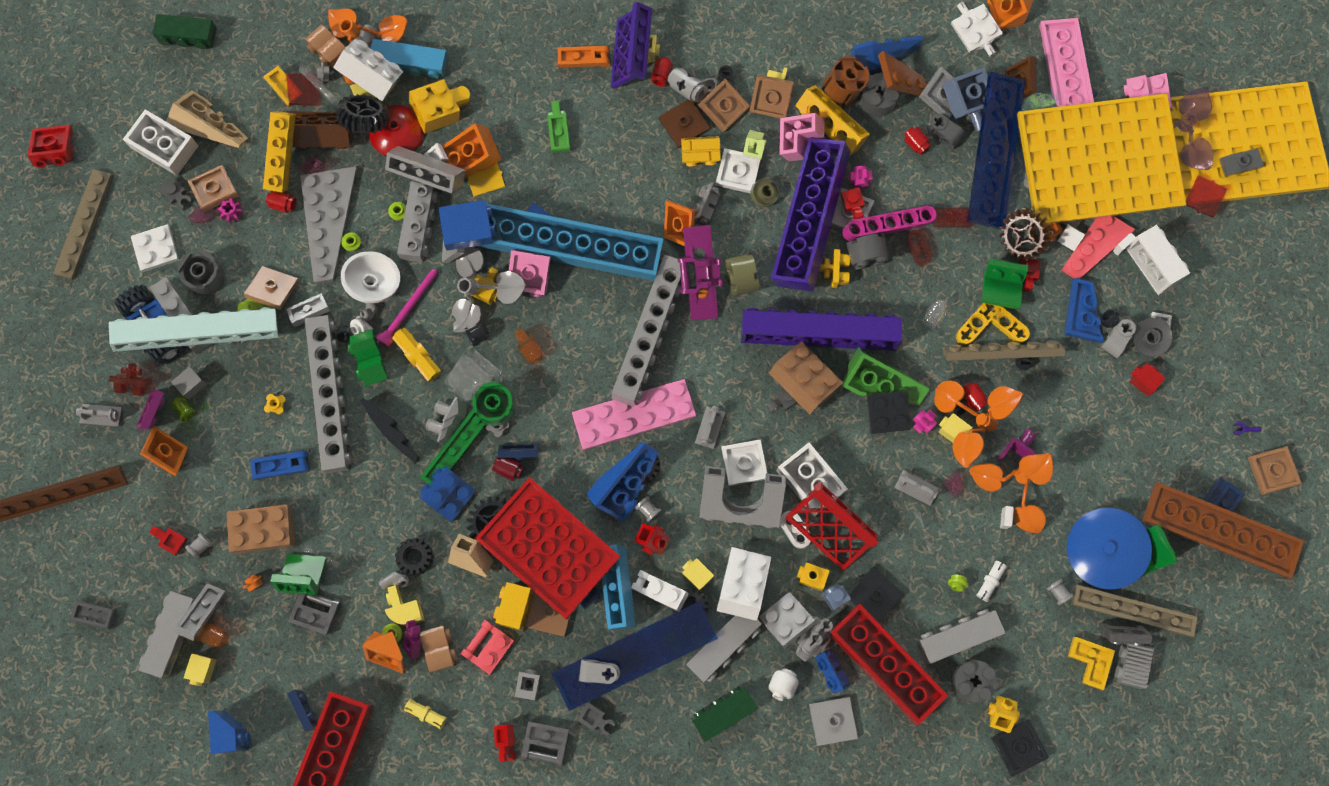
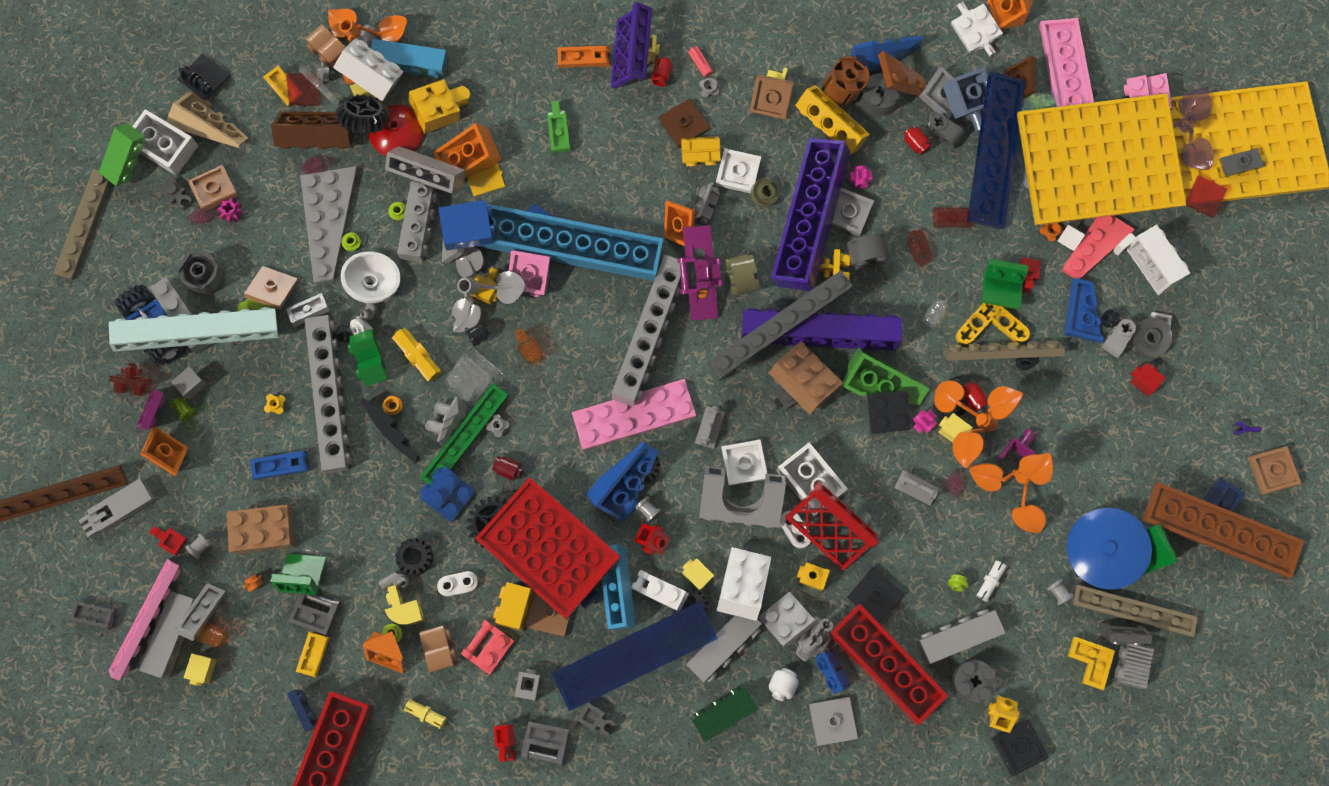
red plate [27,125,74,168] -> none
light grey hinge [76,404,122,427] -> none
white plate [131,224,179,272] -> none
dark green brick [152,14,217,49] -> none
blue slope [208,711,251,754] -> none
yellow brick [263,111,296,192] -> none
red brick [266,191,297,213] -> none
dark pink piece [376,269,438,348] -> none
magenta plate [403,619,422,659] -> none
white tile [425,143,448,162] -> none
tan slope [448,534,494,578] -> none
green brick [472,382,515,426] -> none
dark blue plate [498,444,539,460] -> none
light grey piece [579,659,620,684] -> none
light grey piece [668,68,707,103] -> none
medium nougat plate [698,78,750,132] -> none
black hinge [718,65,733,81] -> none
yellowish green brick [743,130,766,159] -> none
bright pink brick [780,113,825,161] -> none
sand blue brick [821,584,851,612] -> none
red plate [840,188,865,220] -> none
dark pink beam [842,206,936,241] -> none
reddish brown gear [999,208,1053,260] -> none
white tile [1000,506,1014,529] -> none
none -> light grey hinge [79,479,156,538]
none -> bright green brick [98,123,145,186]
none -> bright pink plate [109,559,180,681]
none -> black hinge [177,54,231,100]
none -> yellow plate [296,632,330,677]
none -> light orange plate [383,396,403,416]
none -> white plate [437,571,478,597]
none -> coral piece [688,46,713,78]
none -> dark grey arch [709,270,853,381]

